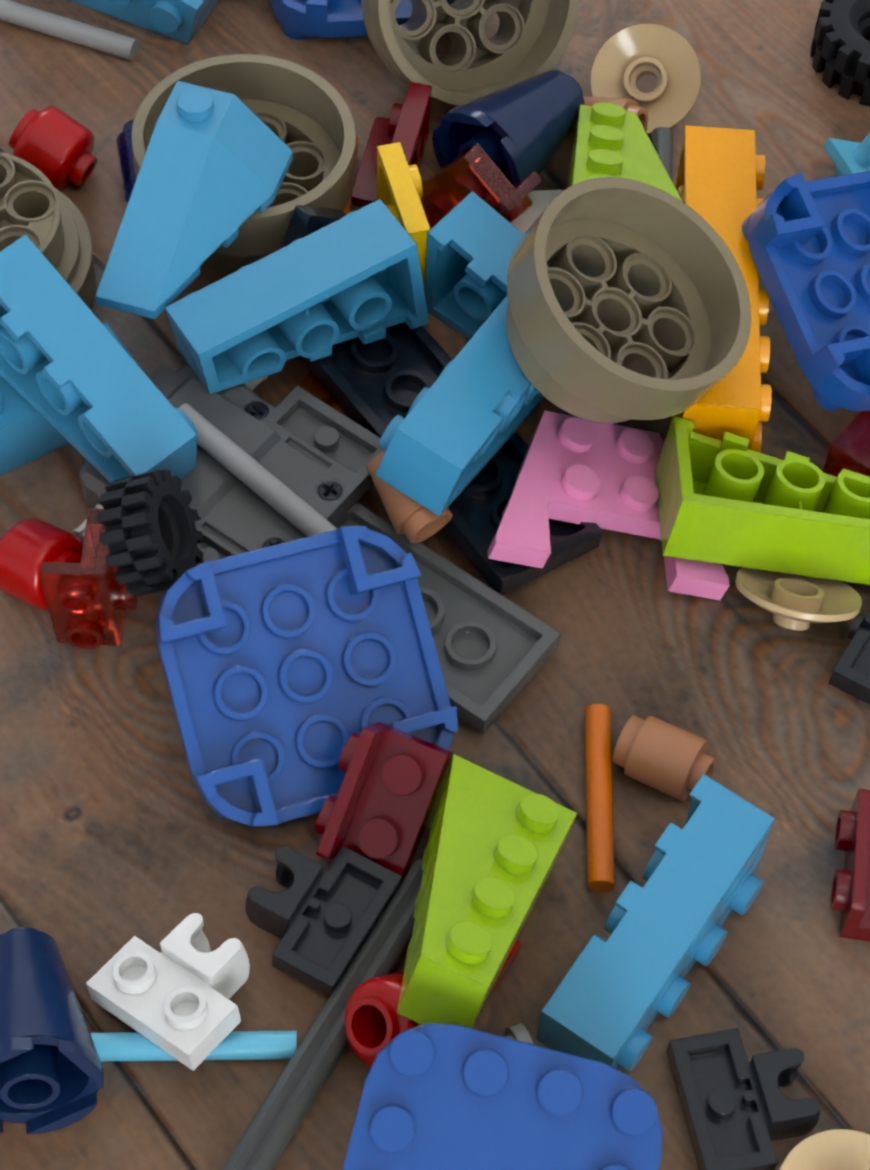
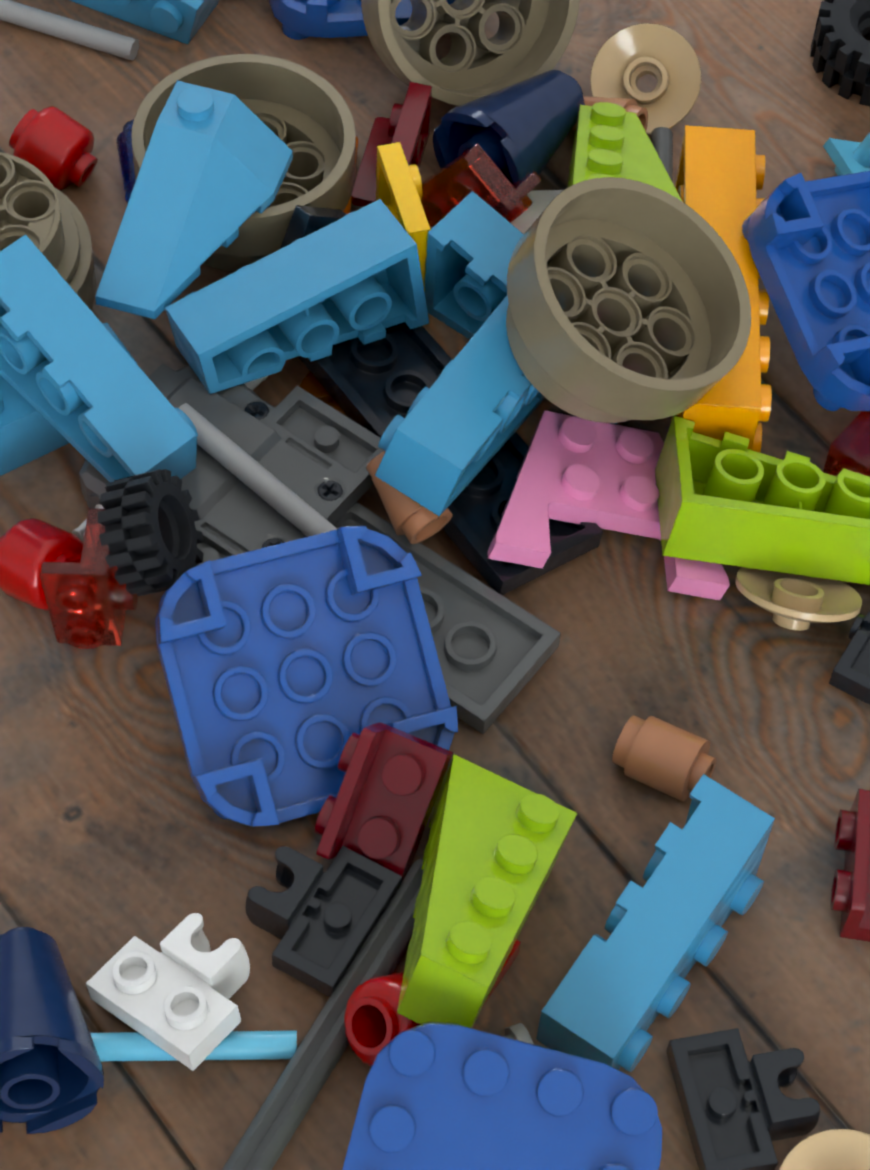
orange bar [585,704,615,893] -> none

